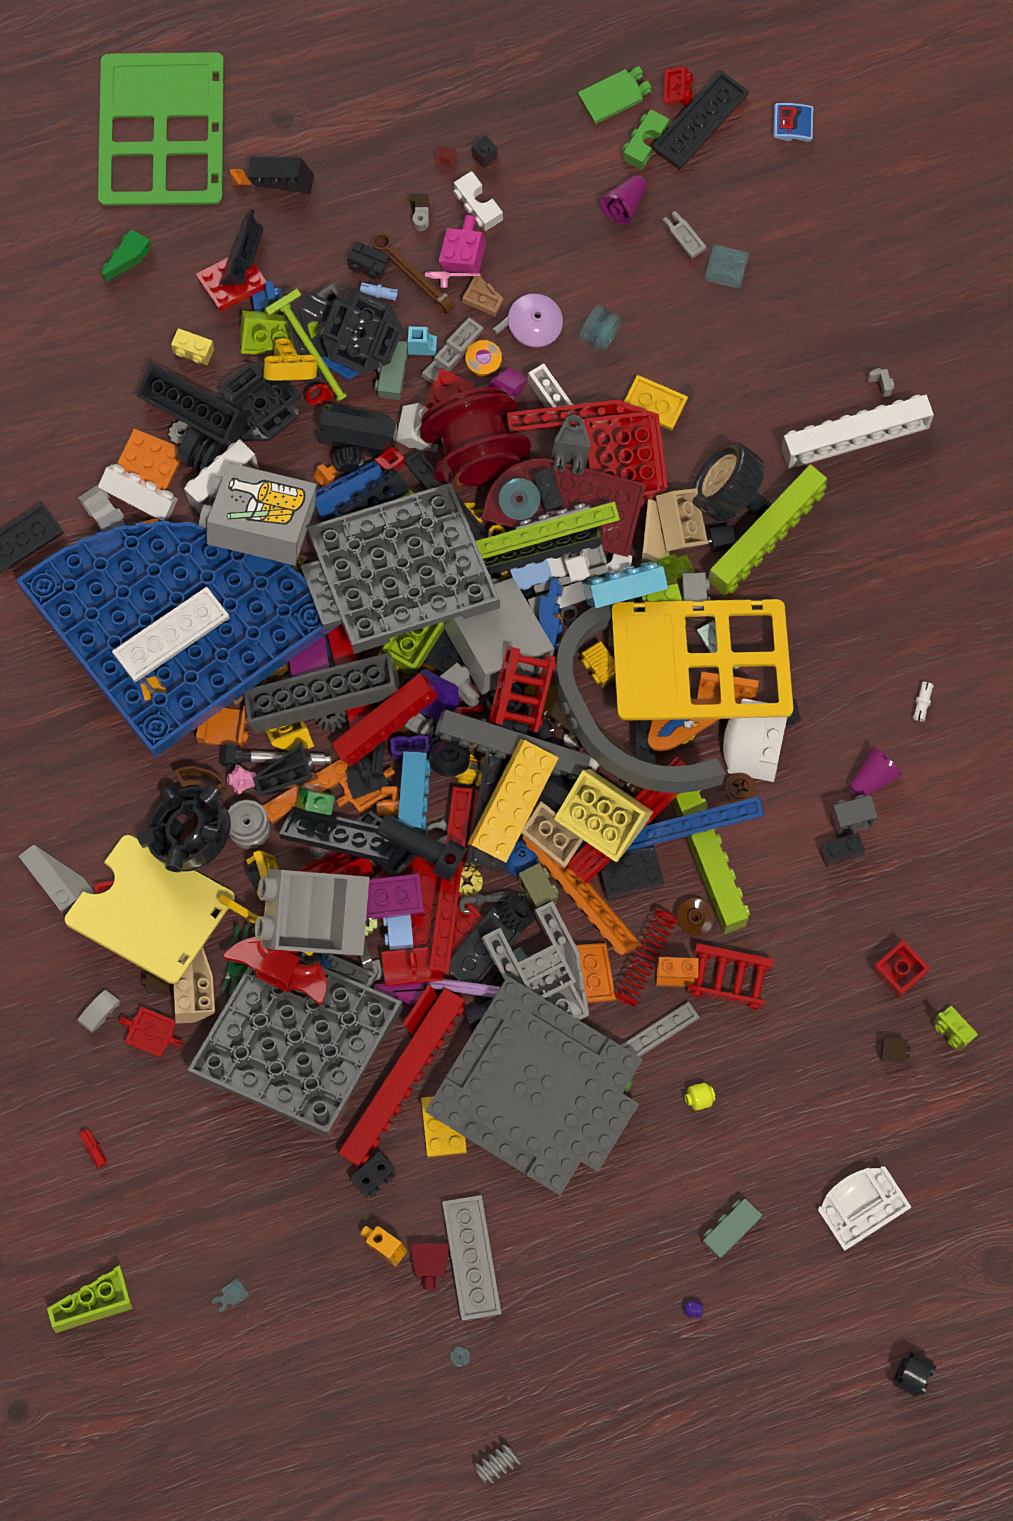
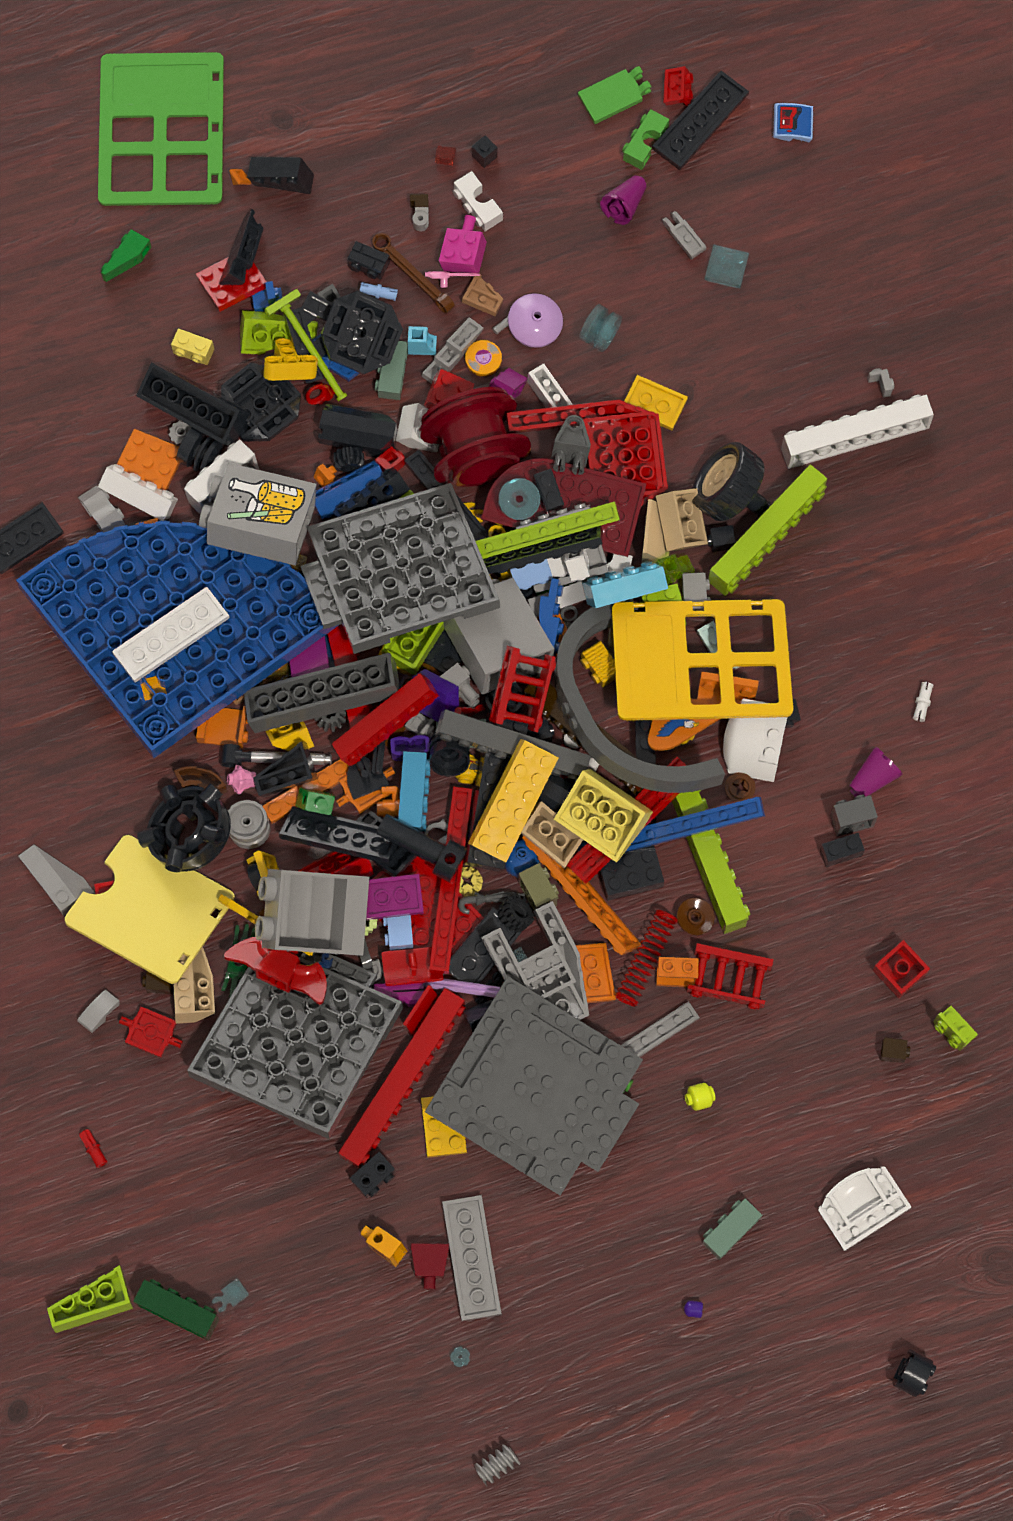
none -> dark green piece [133,1279,220,1341]

